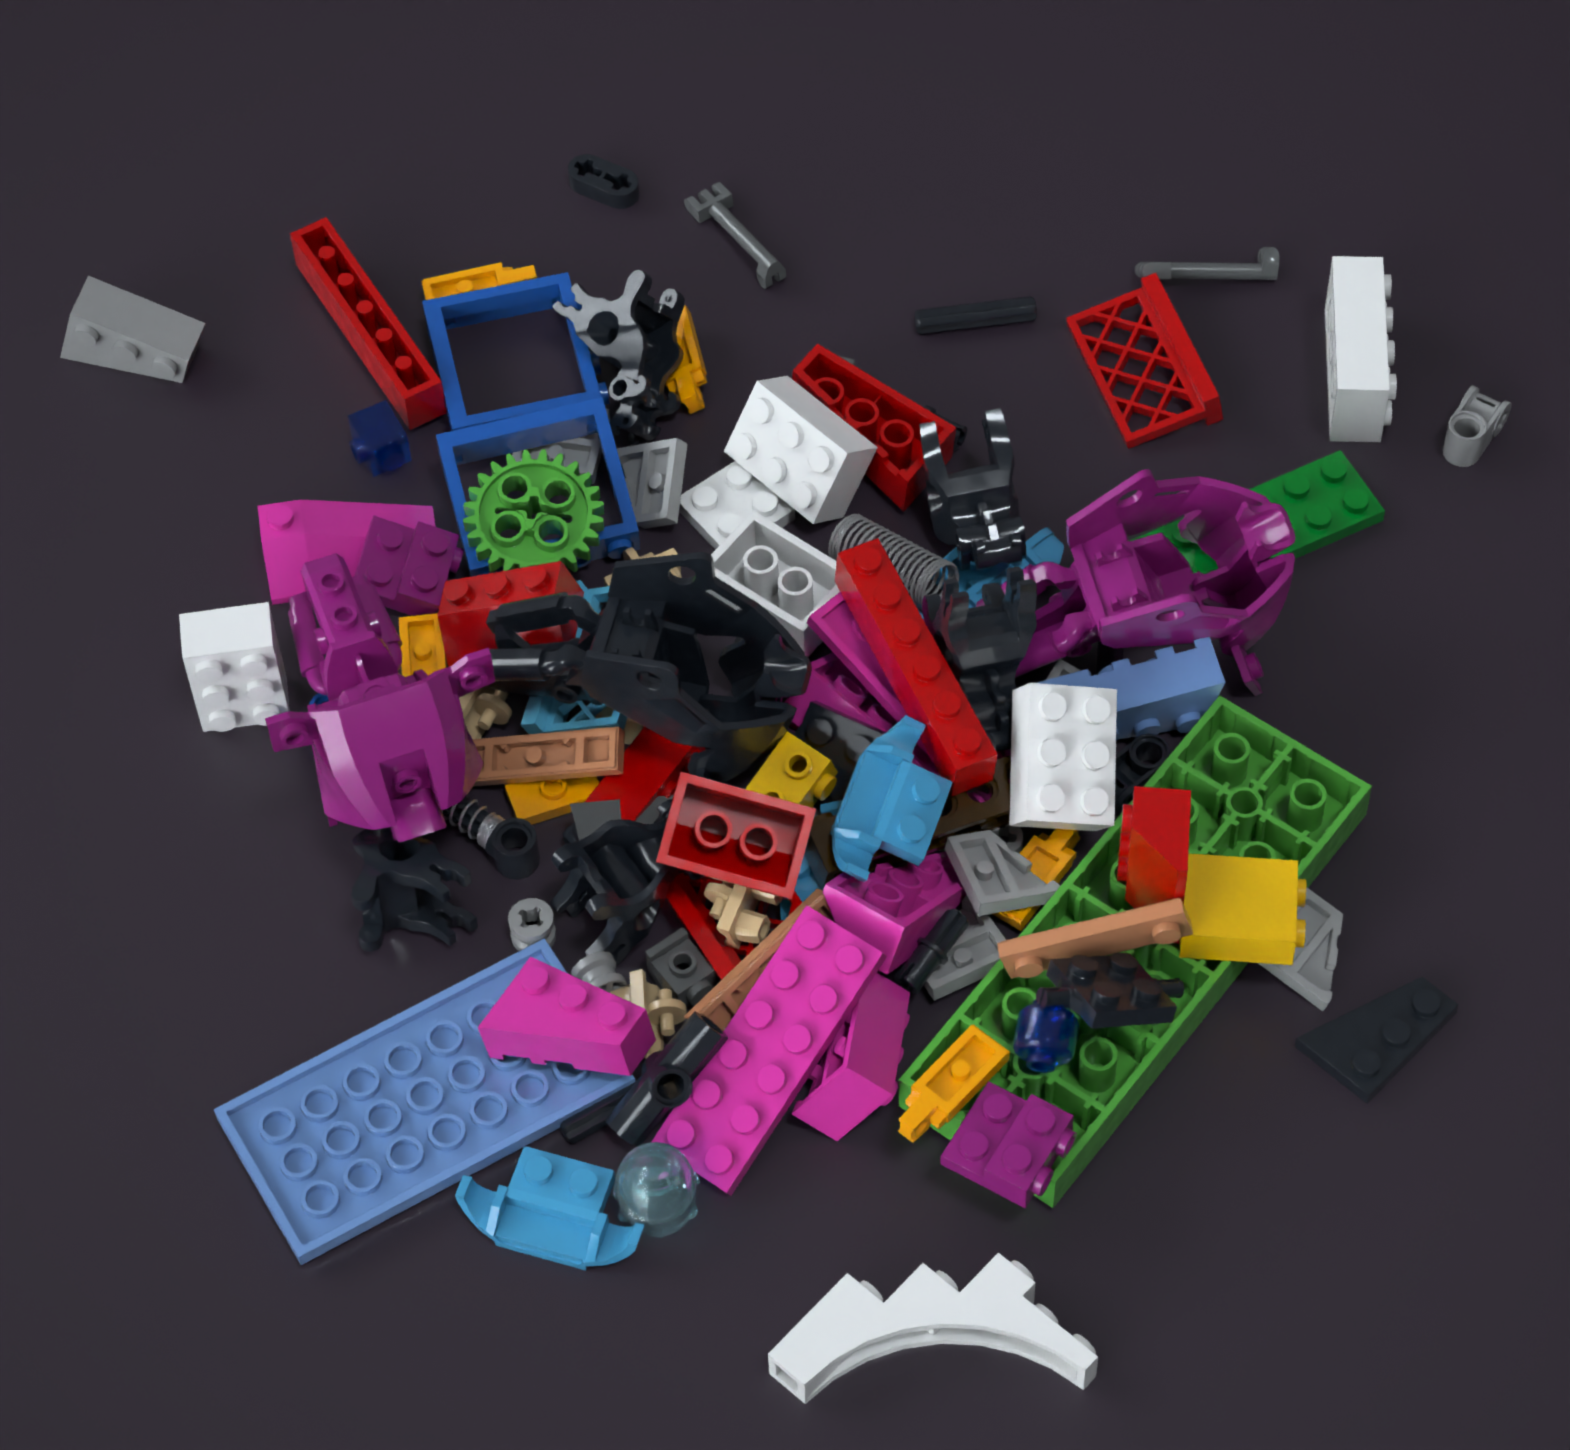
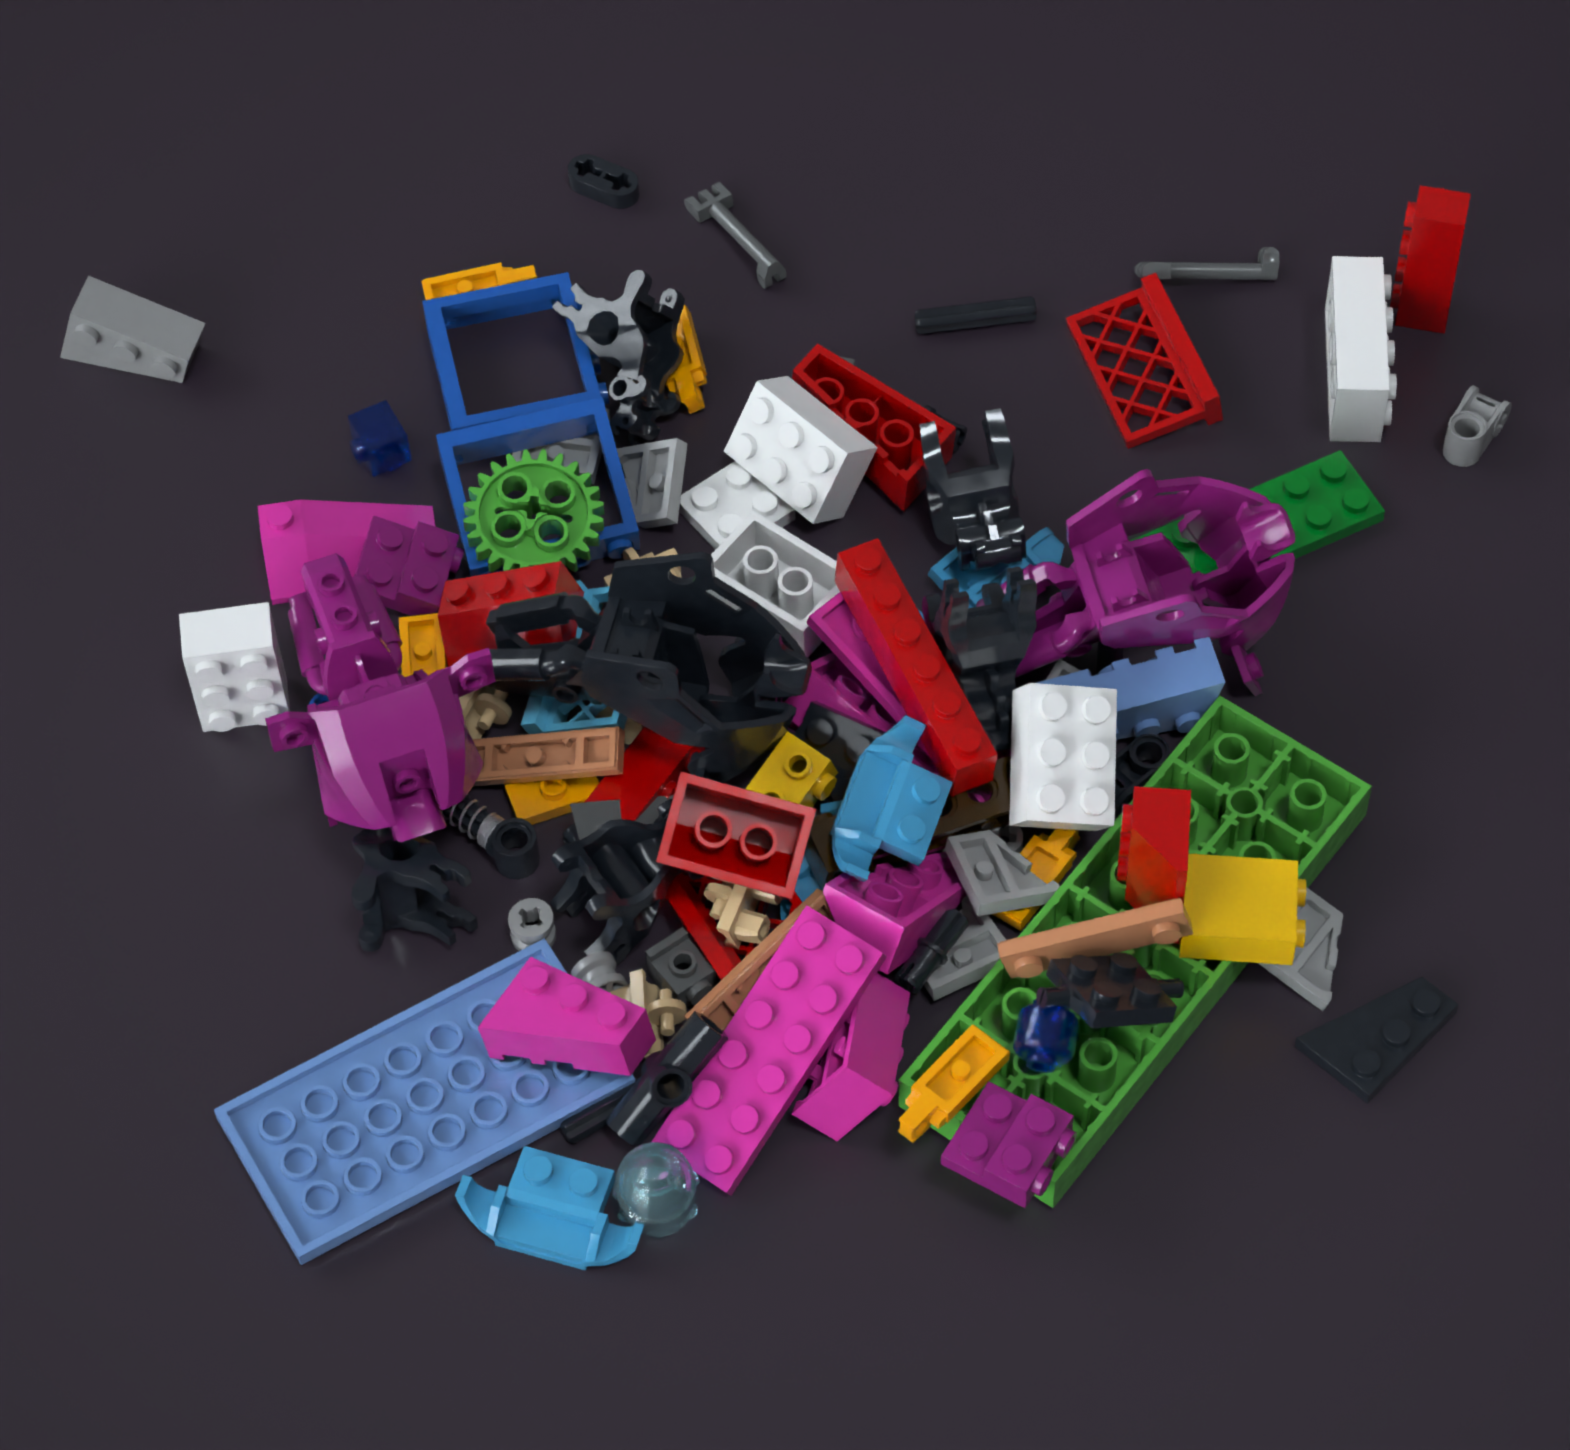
red brick [290,217,447,430] -> none
white arch [768,1253,1098,1404] -> none
light grey piece [828,514,959,610] -> none
none -> red brick [1390,185,1471,334]

